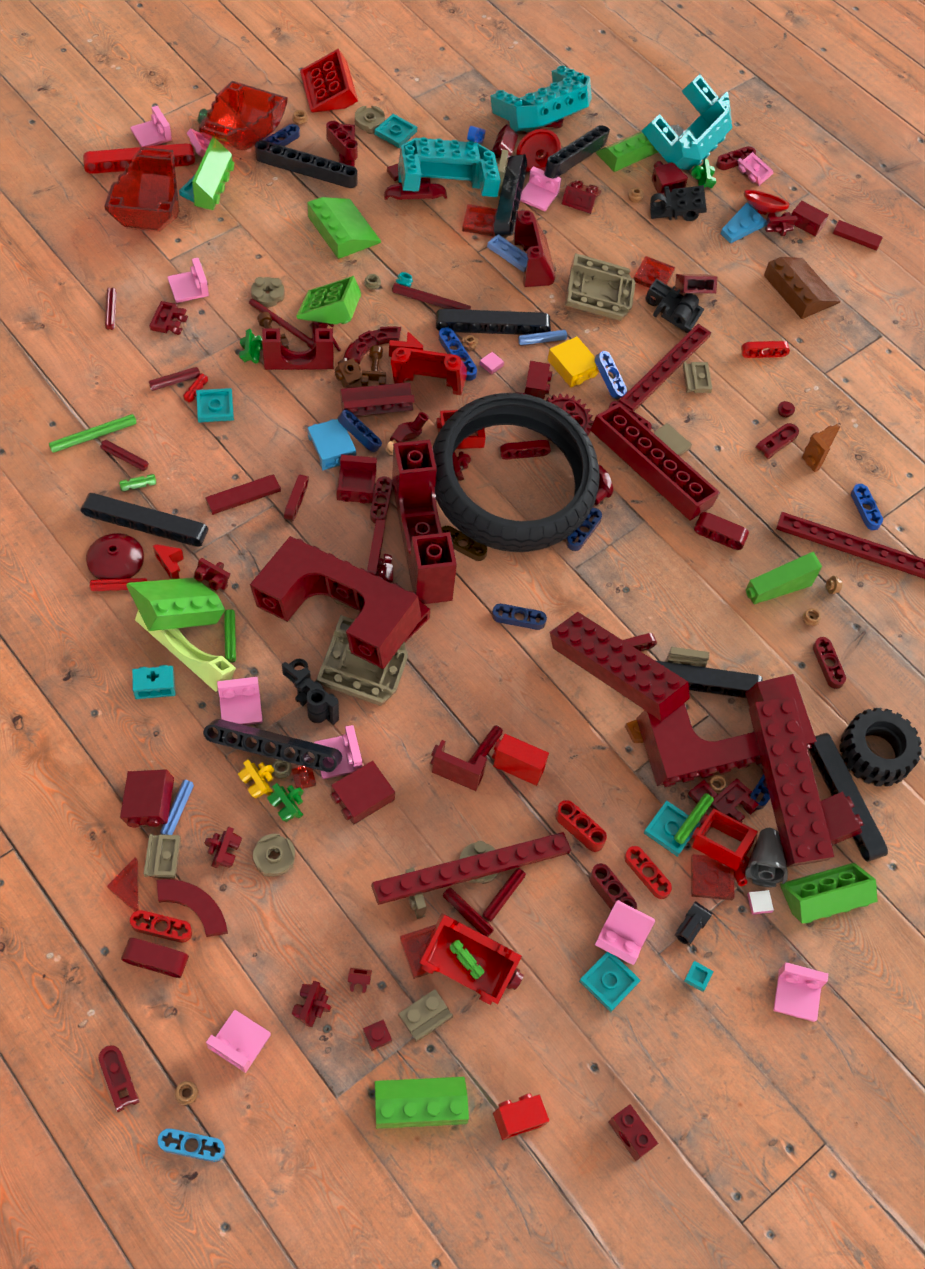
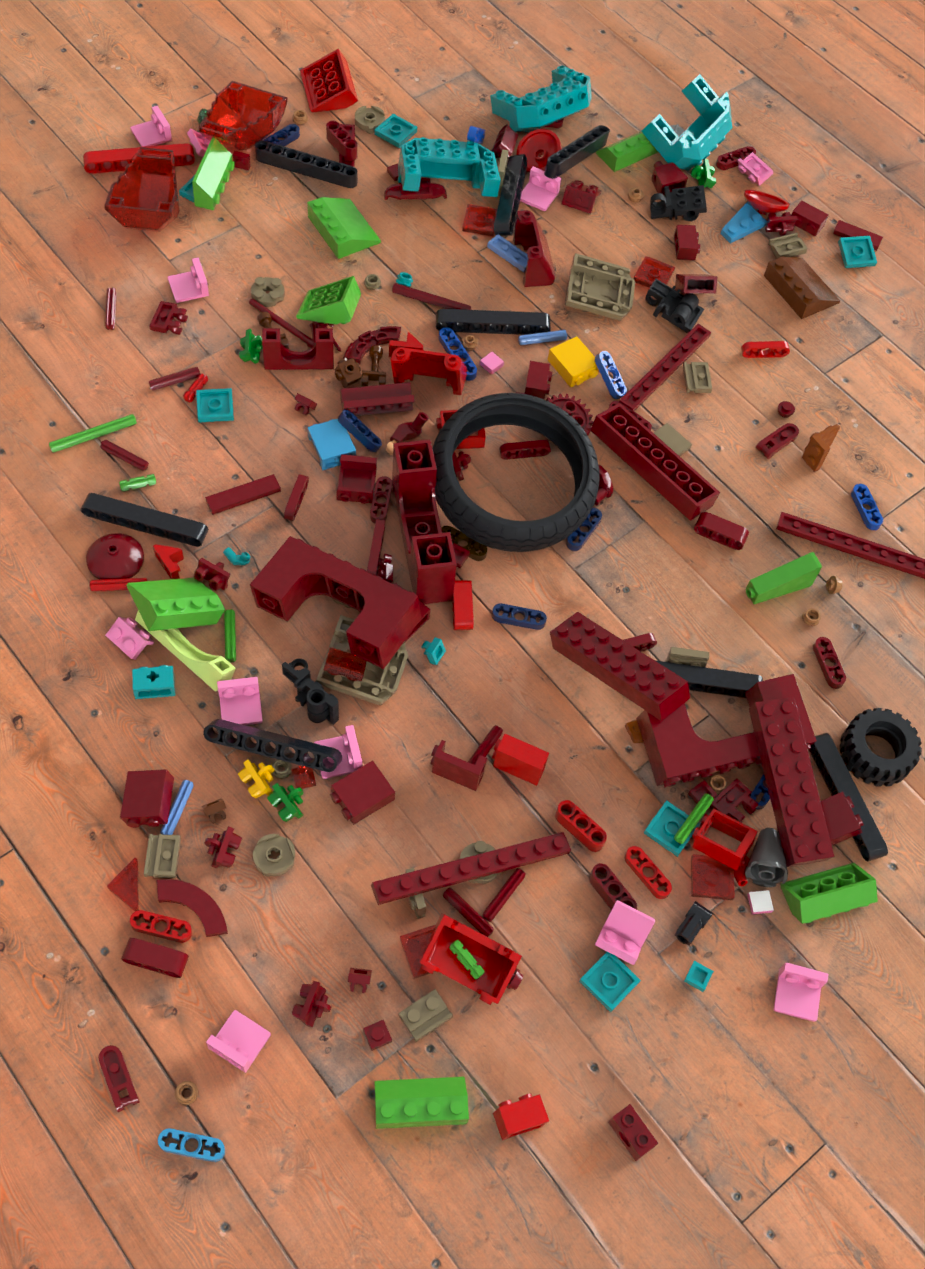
none -> bright pink bracket [105,617,154,660]
none -> reddish brown tile [202,799,226,824]
none -> teal arm [223,547,251,565]
none -> dark red plate [233,151,251,171]
none -> dark red tile [295,393,317,416]
none -> clear red plate [323,647,367,681]
none -> teal tile [421,637,446,665]
none -> red beam [452,580,474,630]
none -> dark red plate [453,543,470,568]
none -> dark red brick [674,225,700,260]
none -> dark tan plate [768,233,808,258]
none -> teal plate [838,236,877,268]

